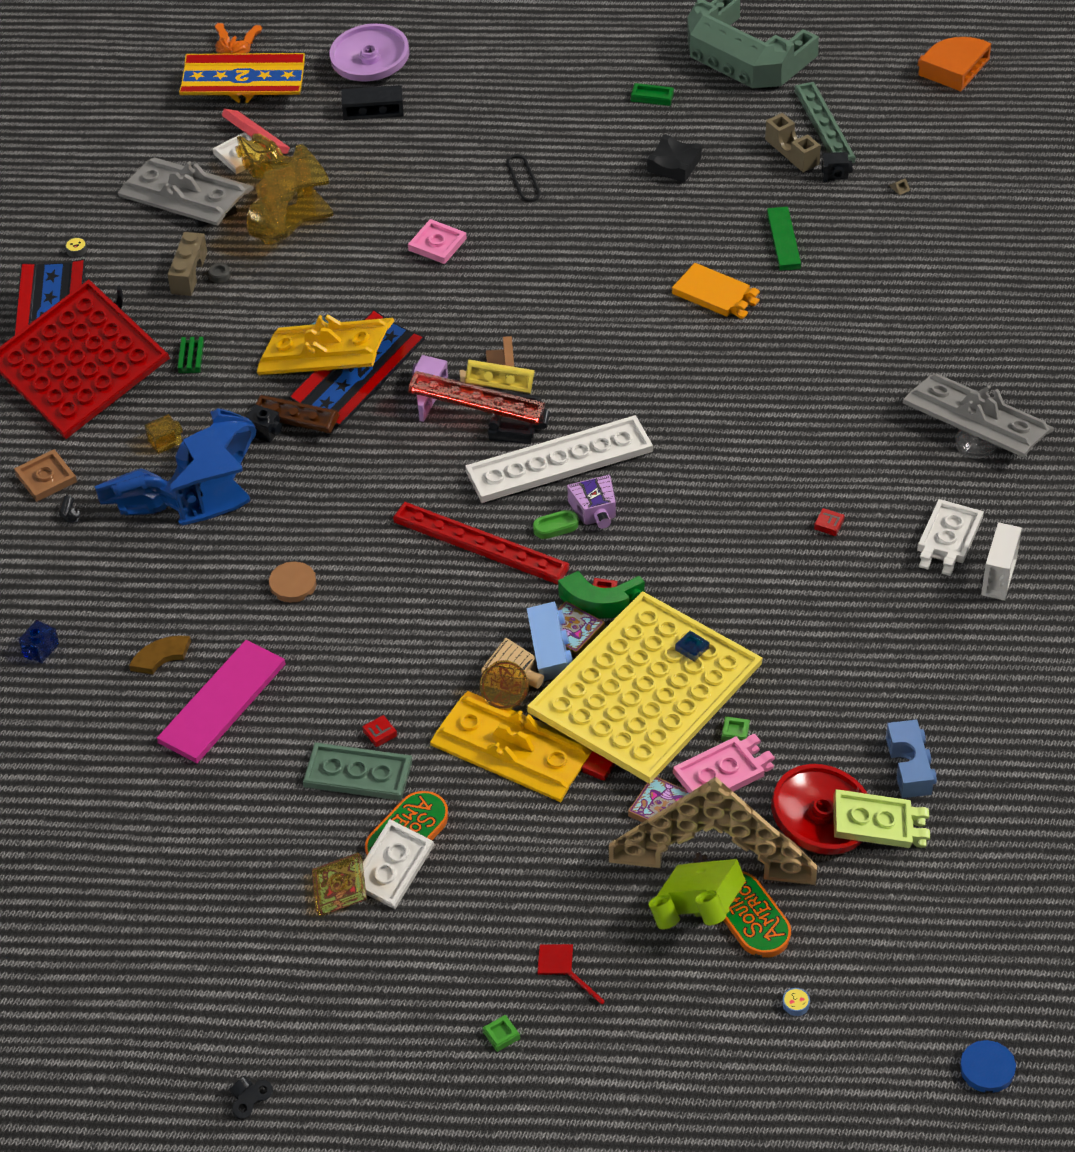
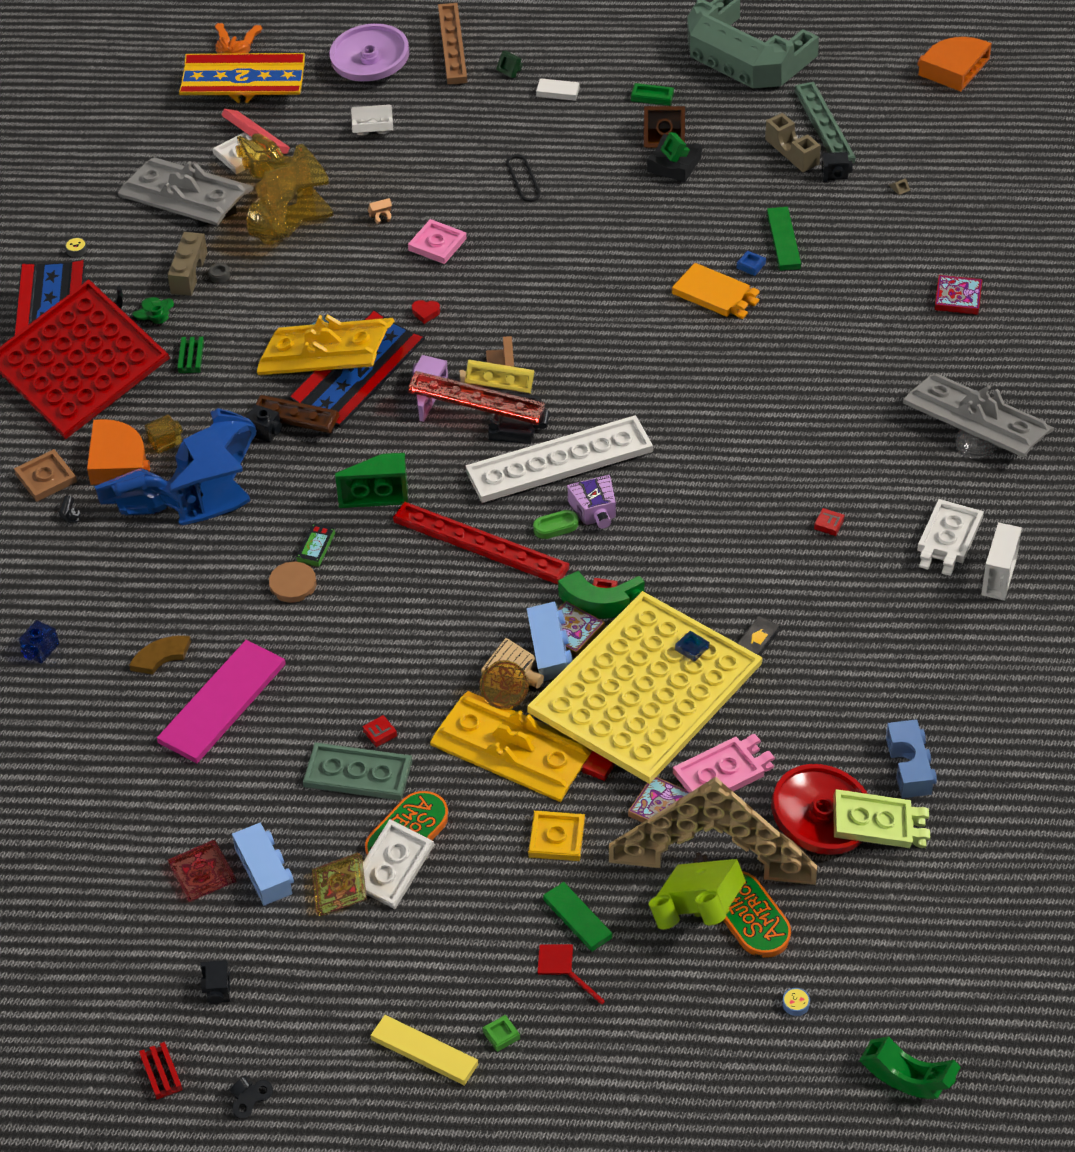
black brick [341,85,404,120] -> none
bright green tile [721,716,750,742] -> none
blue tile [960,1040,1016,1093] -> none
none -> orange brick [87,419,150,485]
none -> green plate [132,297,174,324]
none -> red tile [139,1042,183,1100]
none -> clear red tile [168,839,236,902]
none -> black brick [200,960,230,1005]
none -> light blue brick [232,822,294,906]
none -> tile [296,523,335,567]
none -> green slope [335,453,408,508]
none -> white bracket [351,105,393,135]
none -> light nougat tile [368,198,392,224]
none -> light yellow tile [371,1015,478,1086]
none -> red tile [412,300,440,324]
none -> medium nougat plate [438,3,467,85]
none -> dark green tile [496,51,523,78]
none -> yellow tile [528,811,585,861]
none -> white tile [536,79,580,101]
none -> green tile [543,882,612,952]
none -> reddish brown slope [644,106,685,148]
none -> green tile [660,132,690,162]
none -> blue tile [736,251,766,276]
none -> black tile [738,616,780,656]
none -> green arch [859,1036,961,1099]
none -> tile [935,275,982,315]

